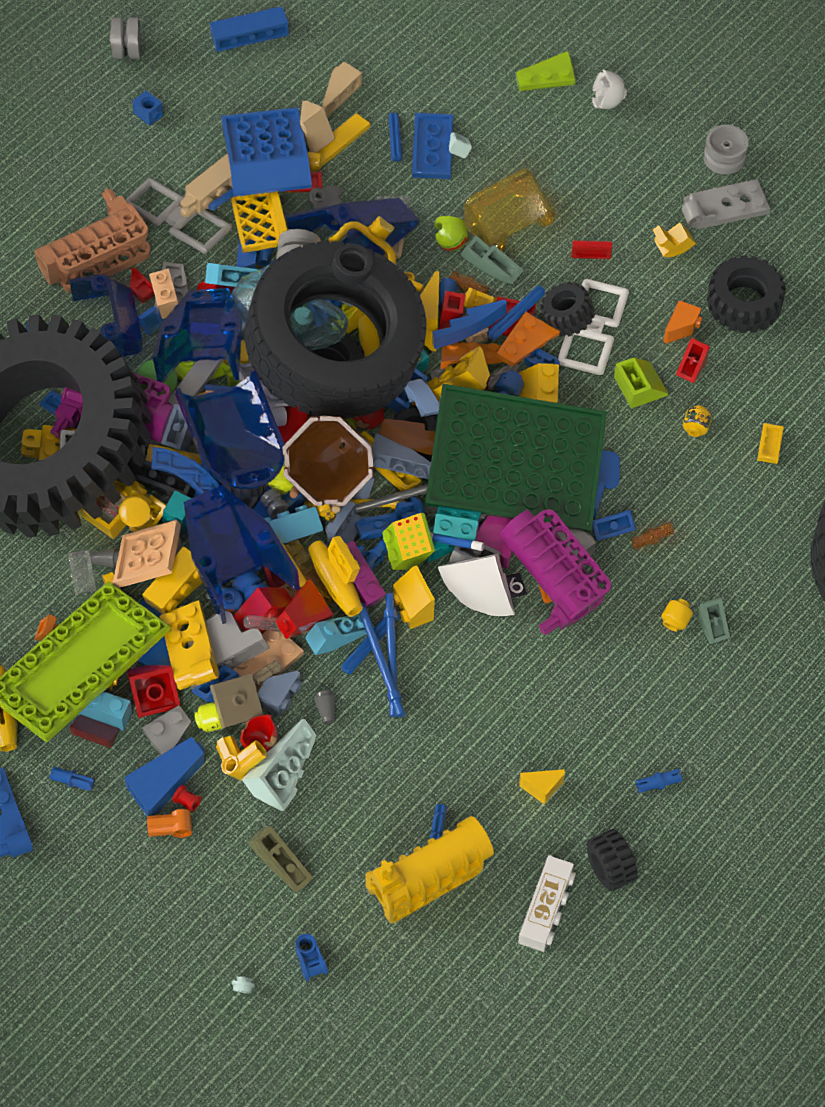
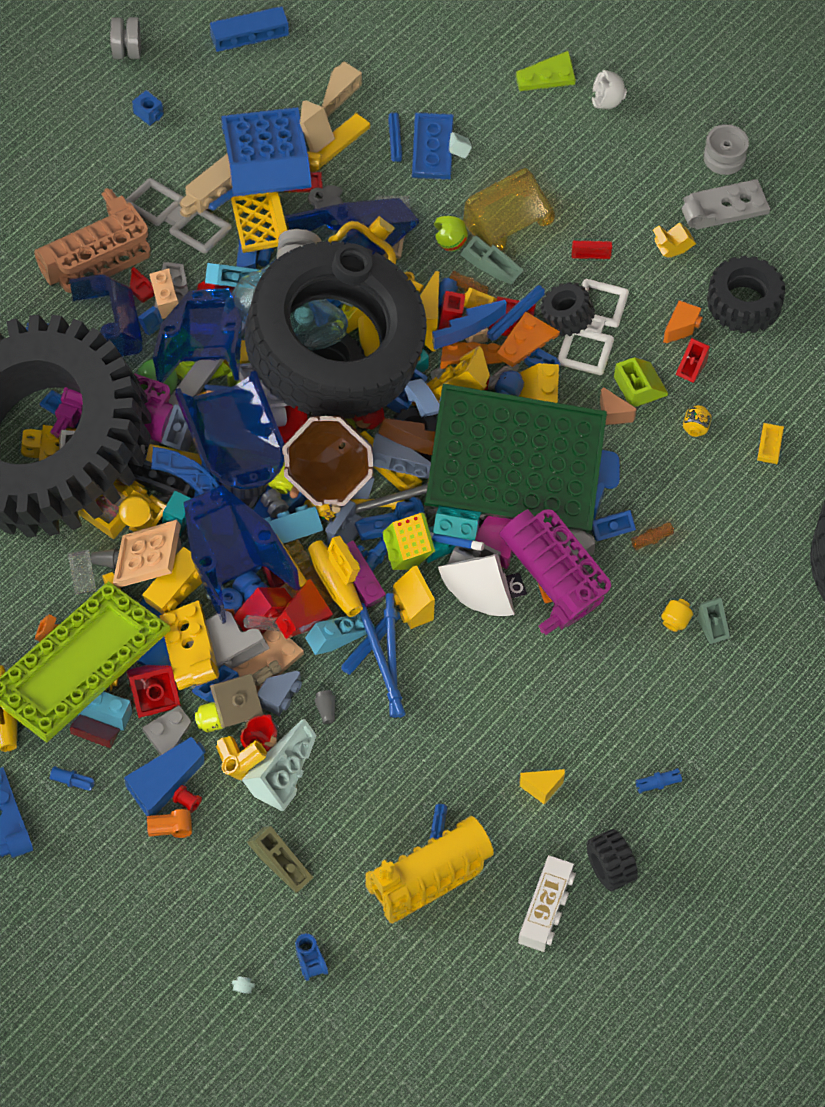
none -> nougat slope [600,387,637,425]

